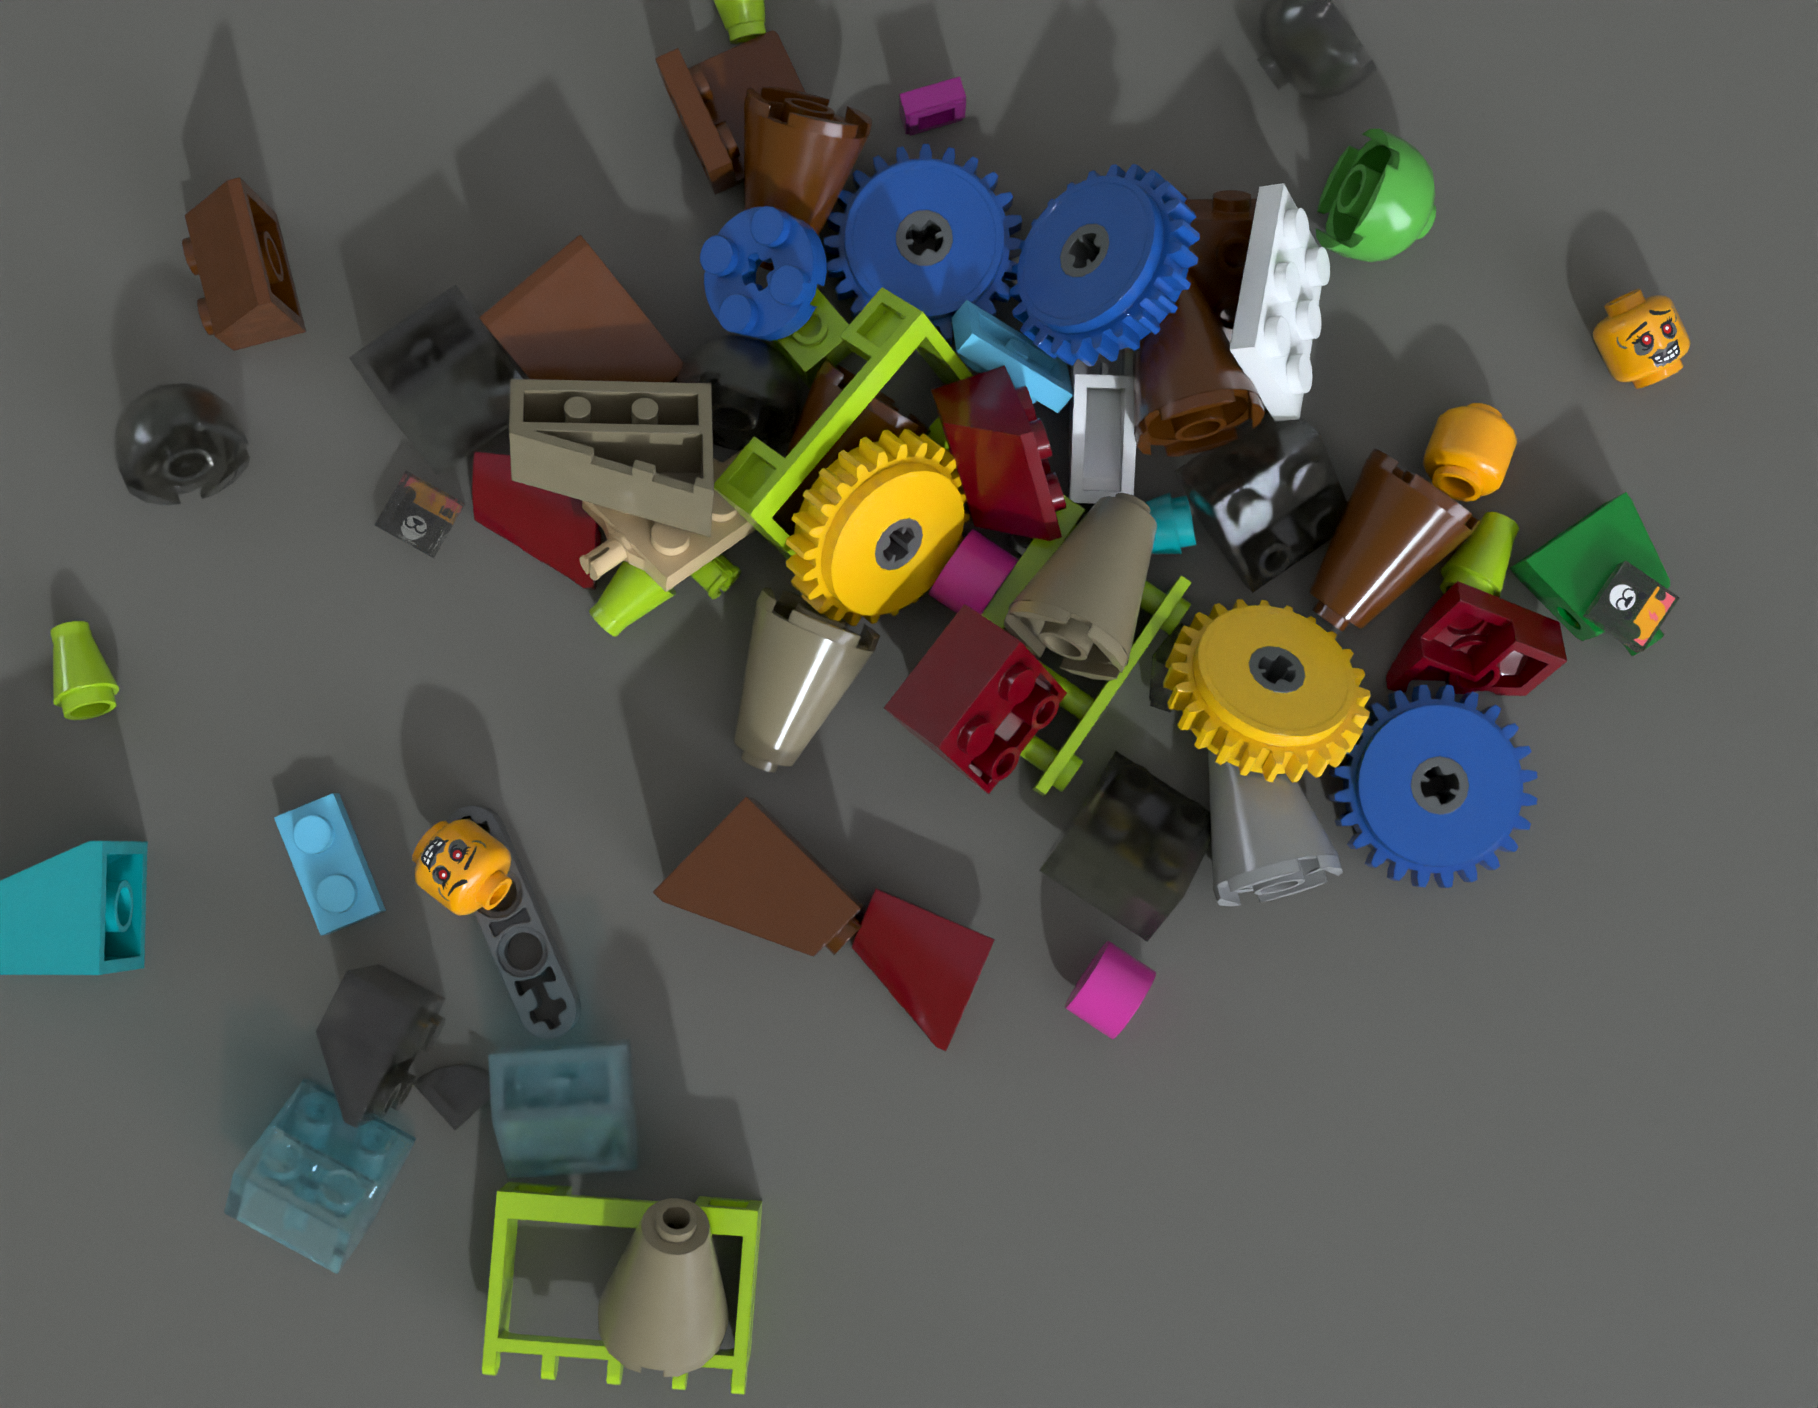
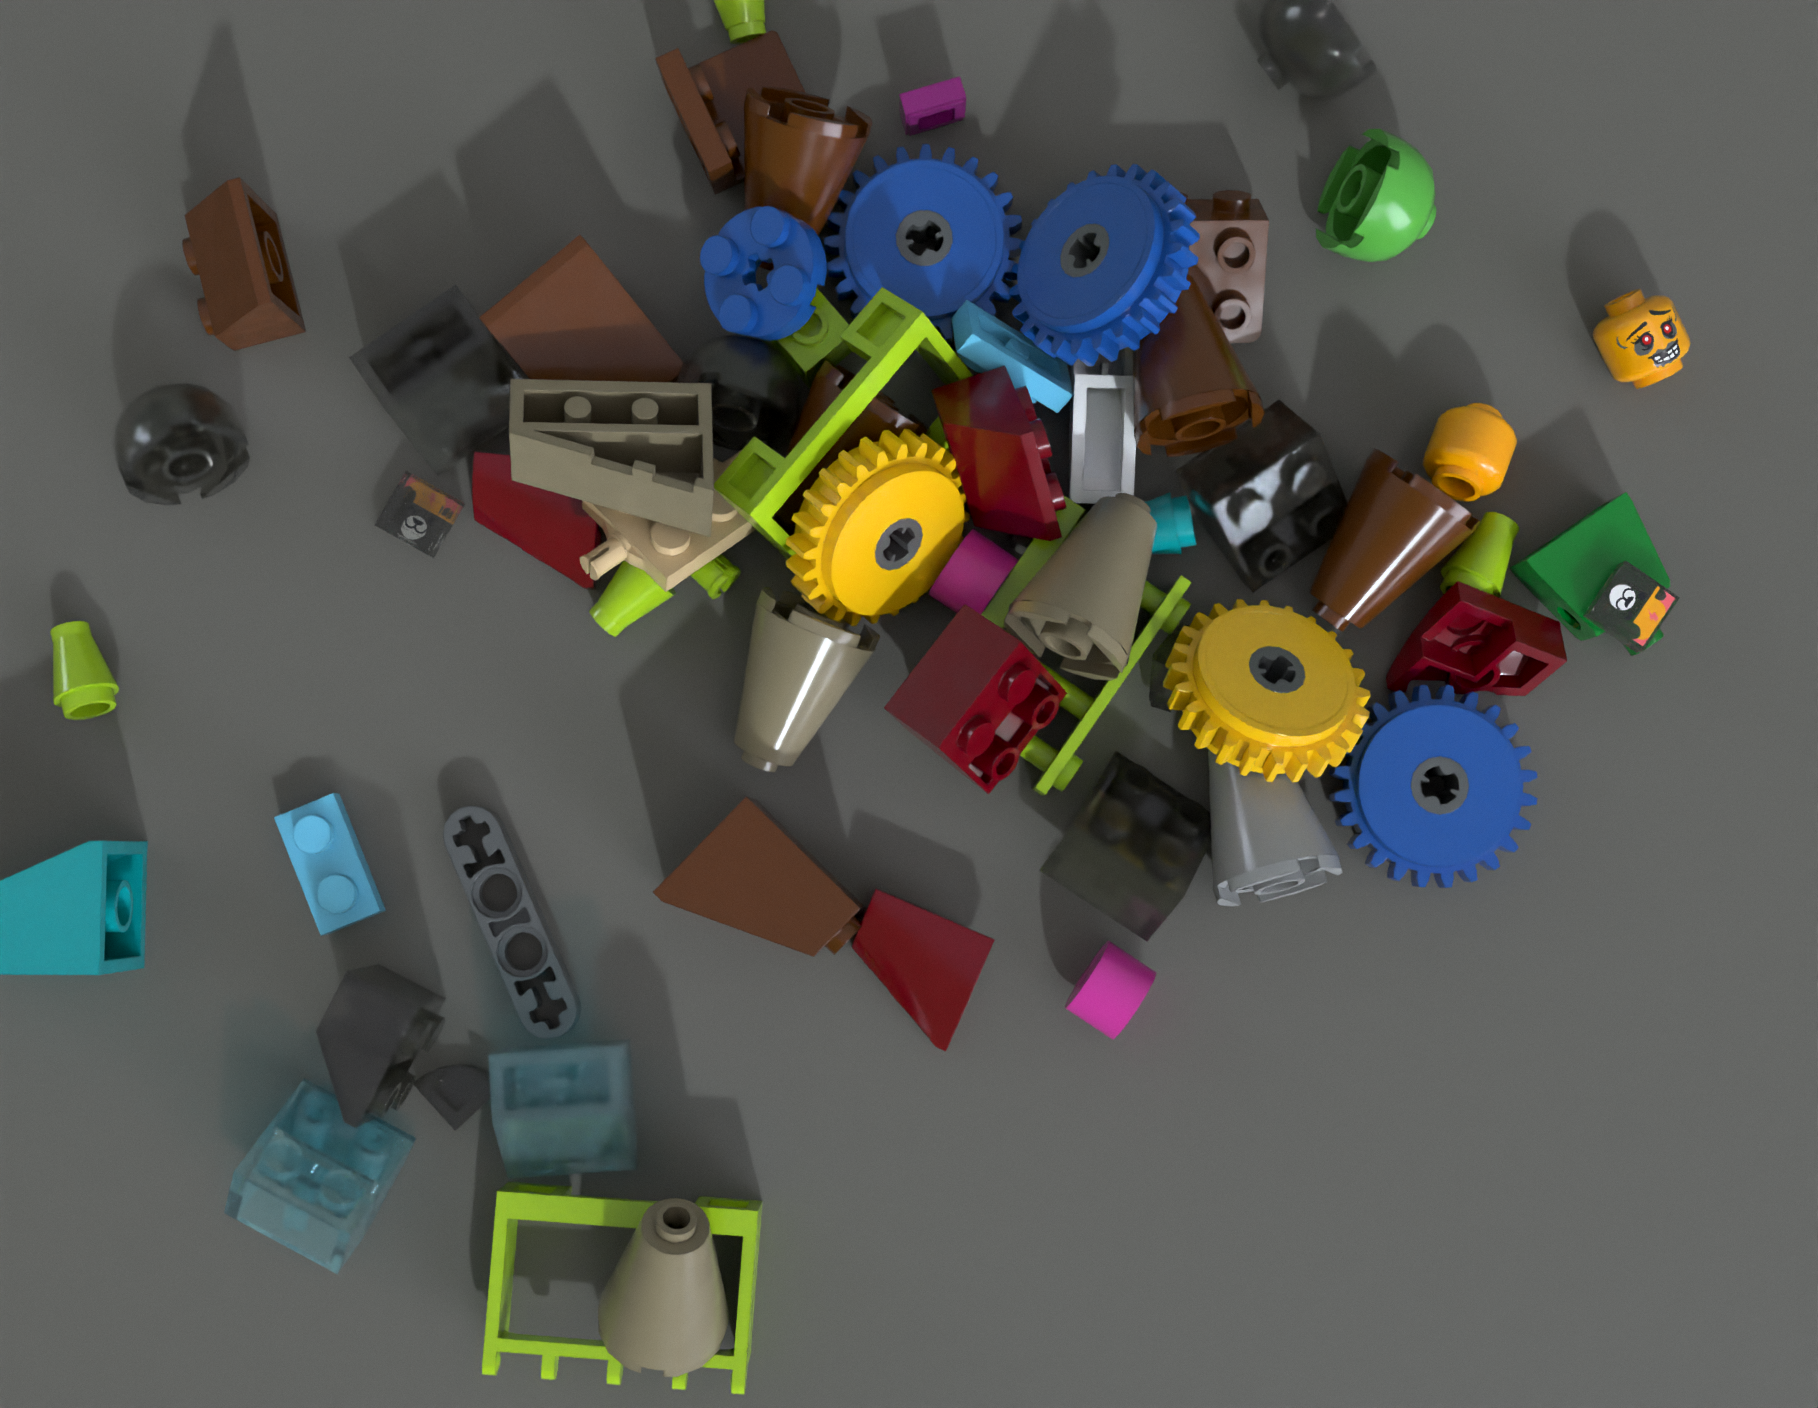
light orange head [412,819,512,916] -> none
white plate [1230,183,1330,422] -> none

